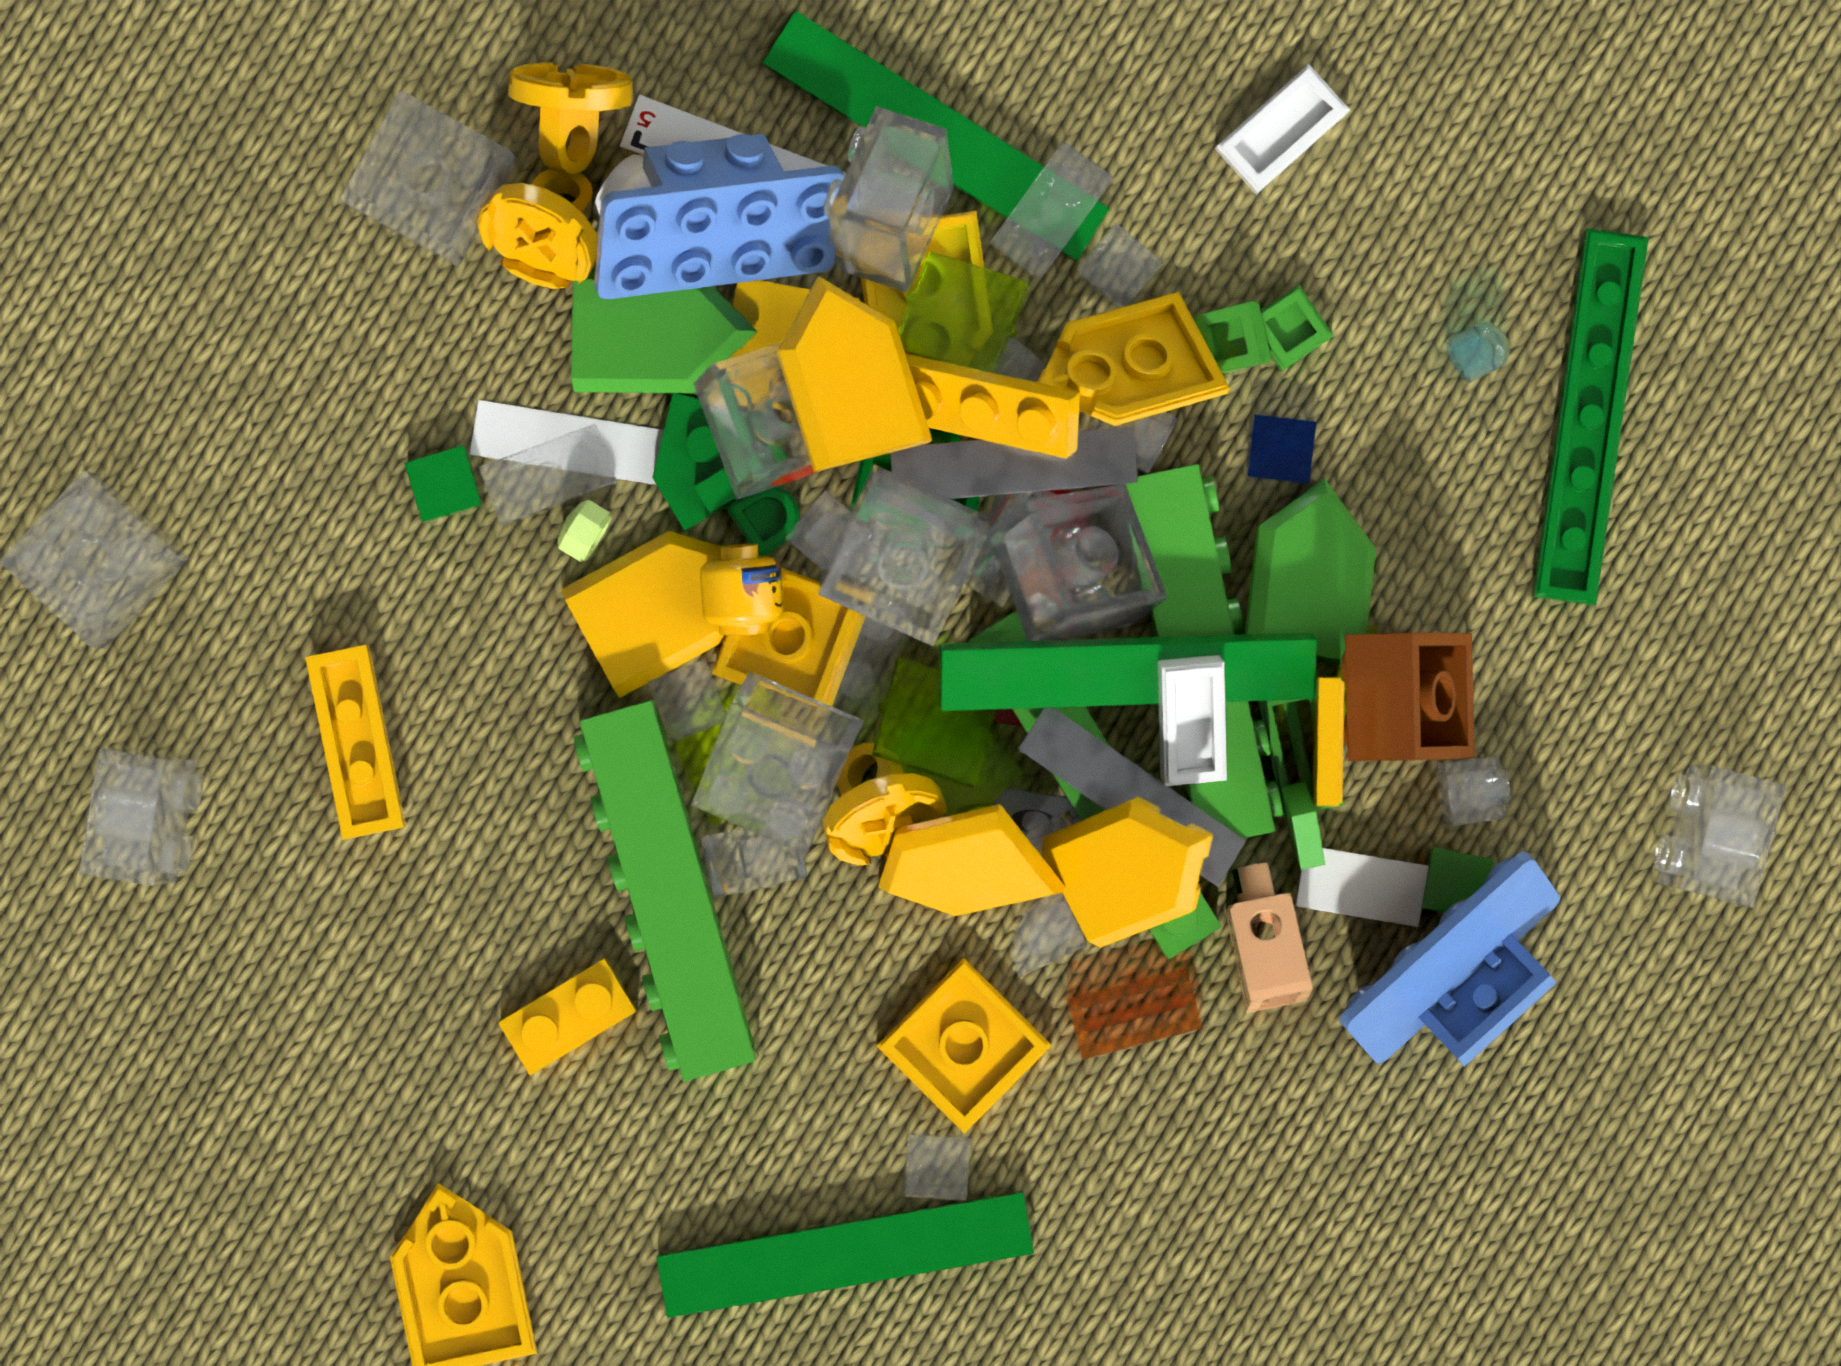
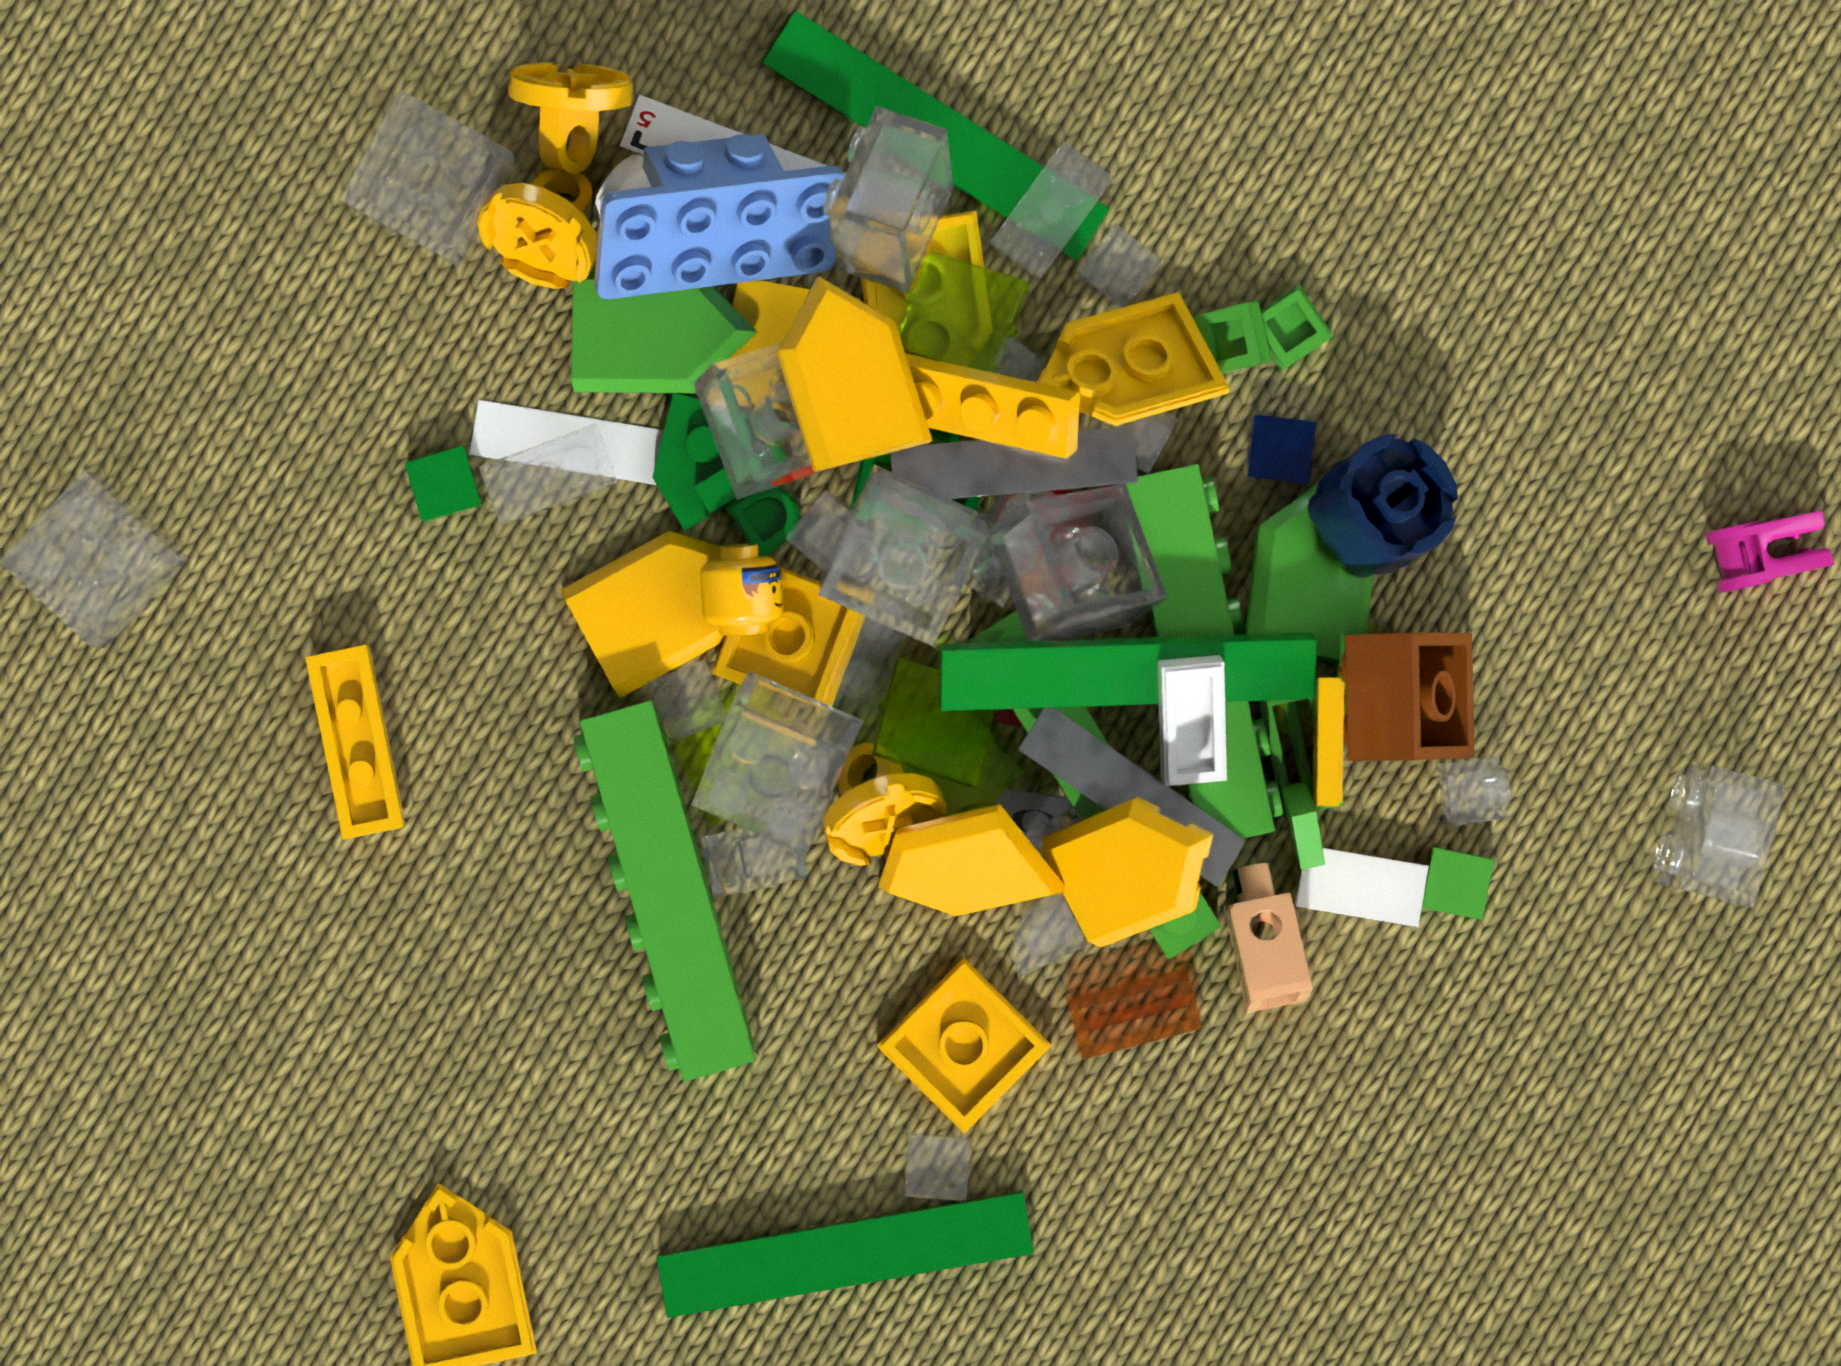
clear brick [79,748,203,886] -> none
yellow plate [498,958,638,1076] -> none
yellowish green tile [558,500,612,562] -> none
white tile [1215,64,1350,195] -> none
medium blue bracket [1339,851,1560,1067] -> none
clear light blue piece [1446,322,1510,383] -> none
green tile [1532,228,1649,606] -> none
none -> dark blue brick [1307,434,1458,578]
none -> dark pink piece [1705,510,1834,593]

